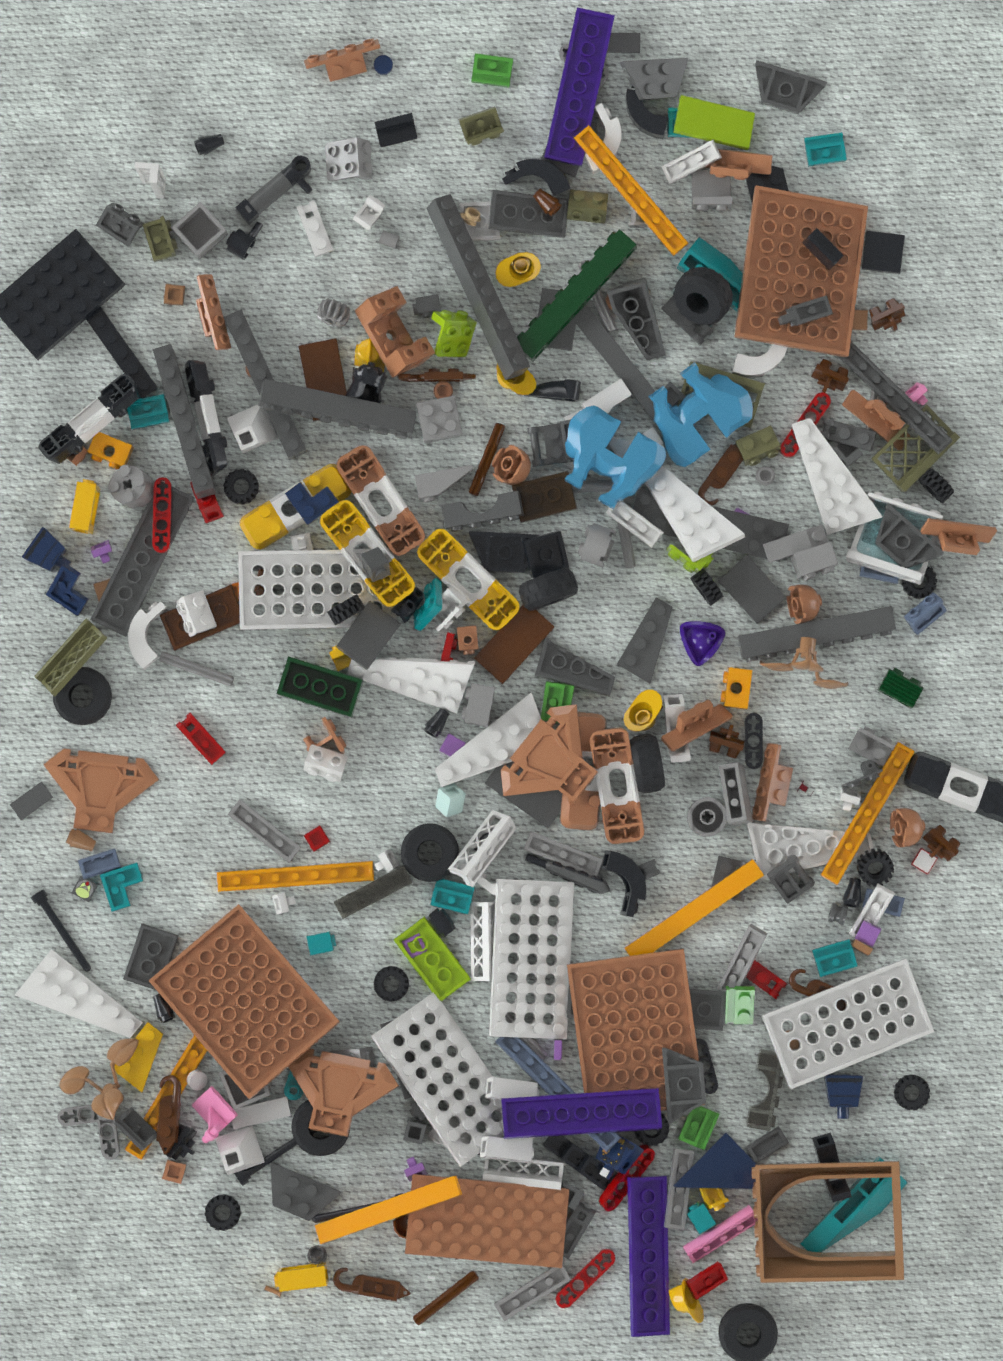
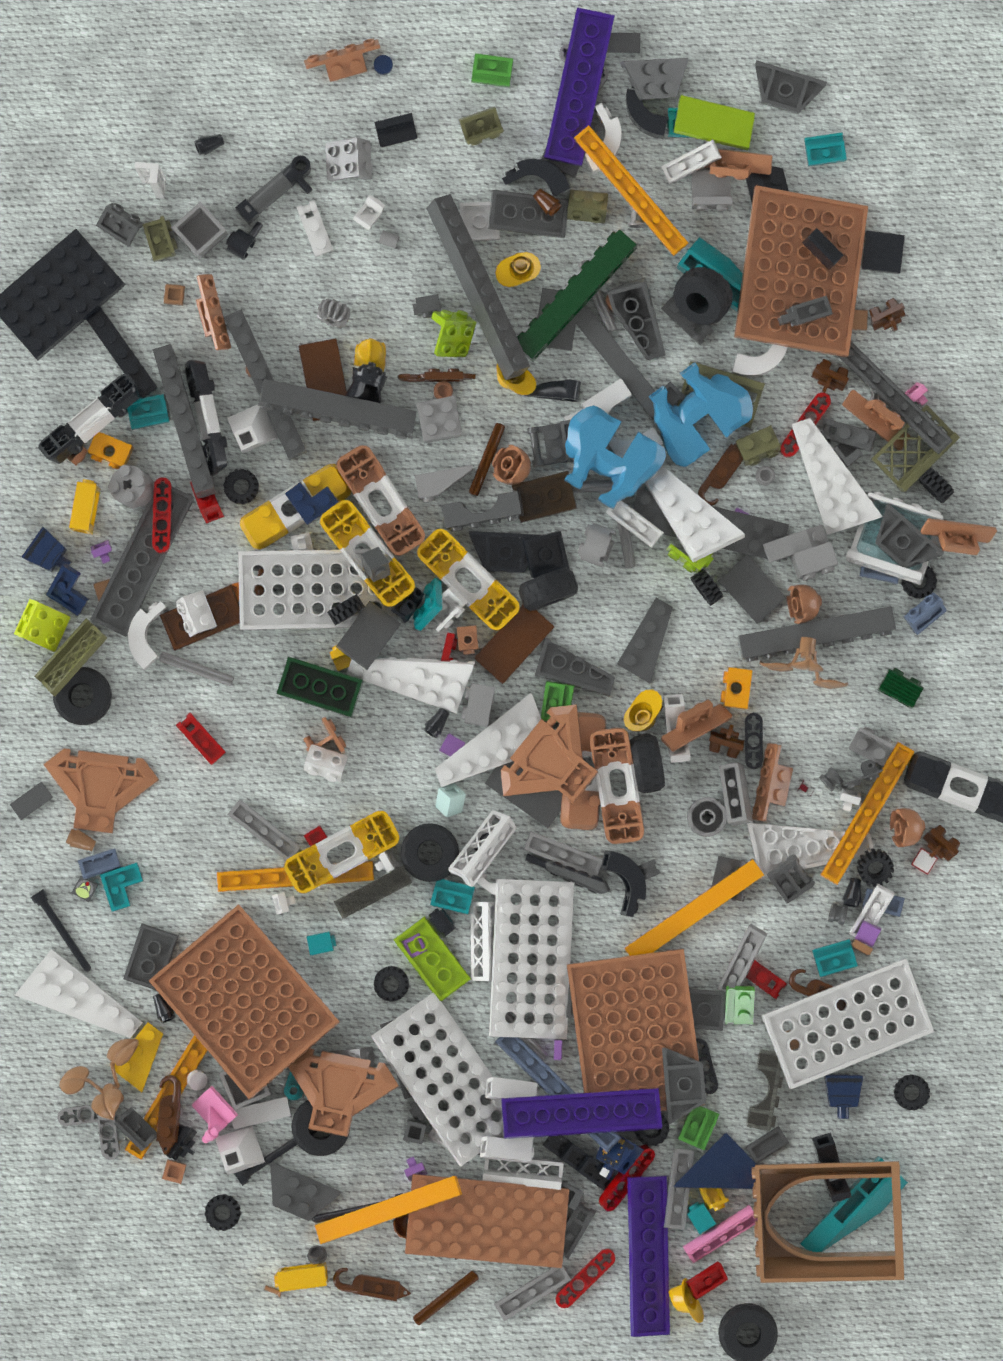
nougat plate [355,286,435,378] -> none
tan plate [460,207,481,226] -> none
dark purple hat [679,621,726,666] -> none
none -> neon yellow bracket [14,599,70,652]
none -> yellow piece [284,811,399,894]
none -> dark grey wheel [819,767,843,792]

